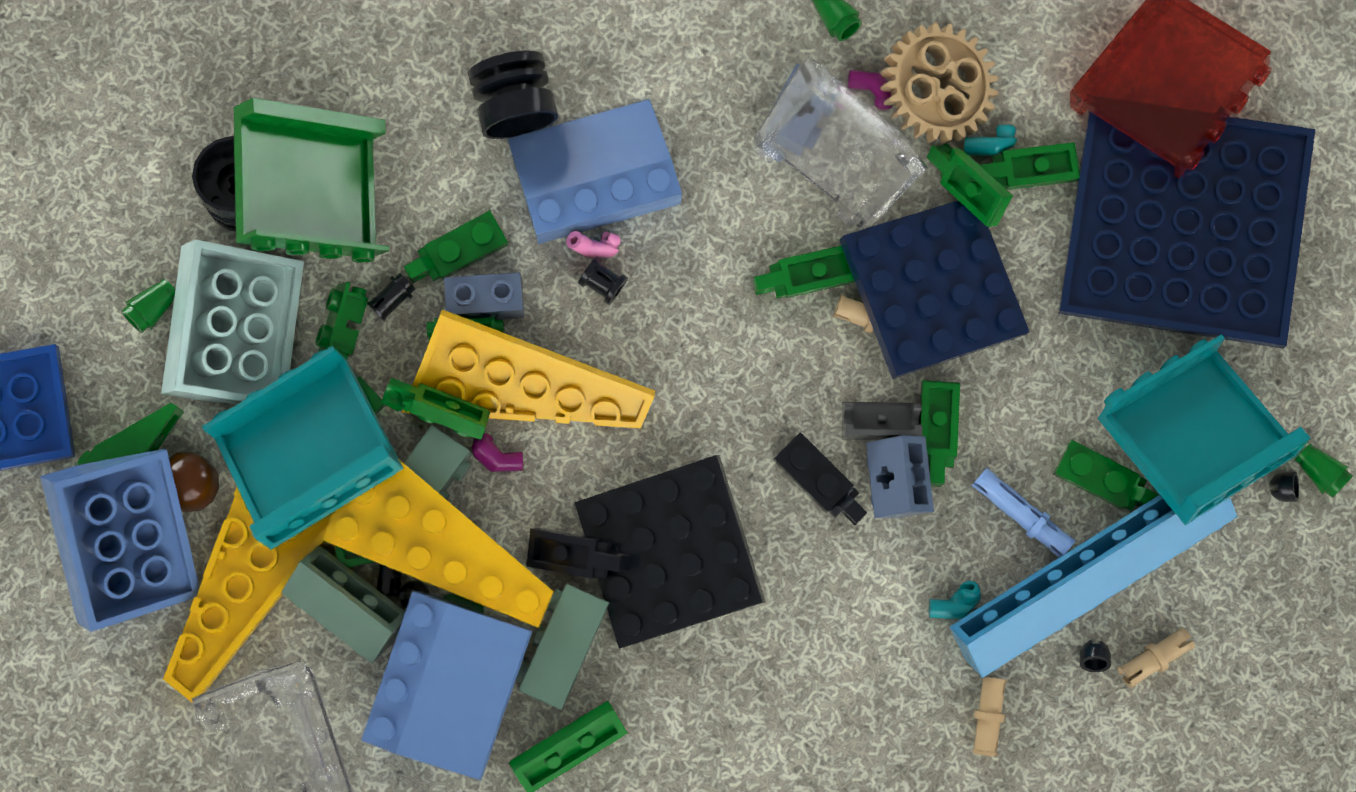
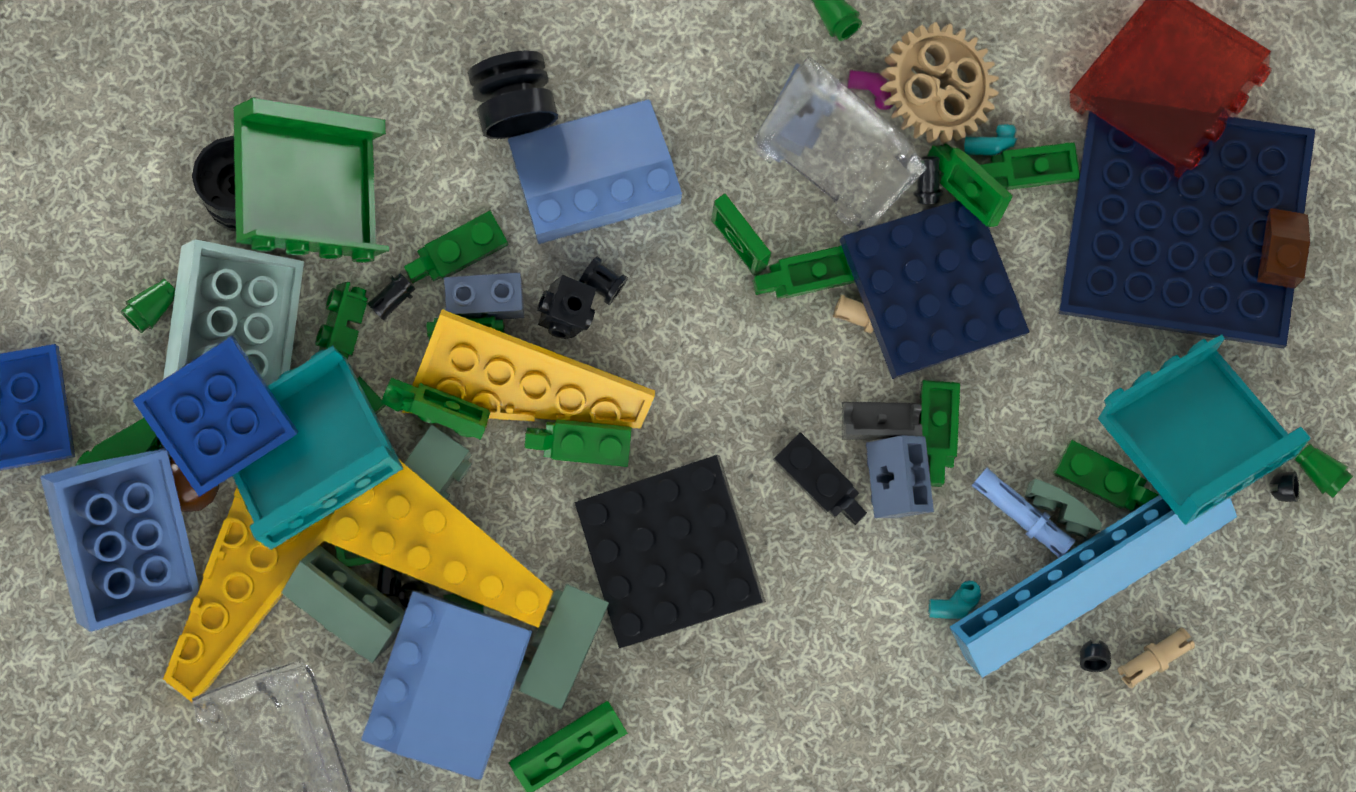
magenta arm [471,433,524,472] -> none
black hinge [526,528,631,579] -> none
bright pink arm [566,231,621,258] -> none
tan pin [972,676,1007,757] -> none
none -> blue plate [132,335,298,497]
none -> green hinge [524,419,632,467]
none -> black brick [537,275,597,339]
none -> green tile [711,193,771,276]
none -> black pin [914,156,943,204]
none -> sand green slope [1025,478,1102,537]
none -> reddish brown slope [1257,208,1310,288]

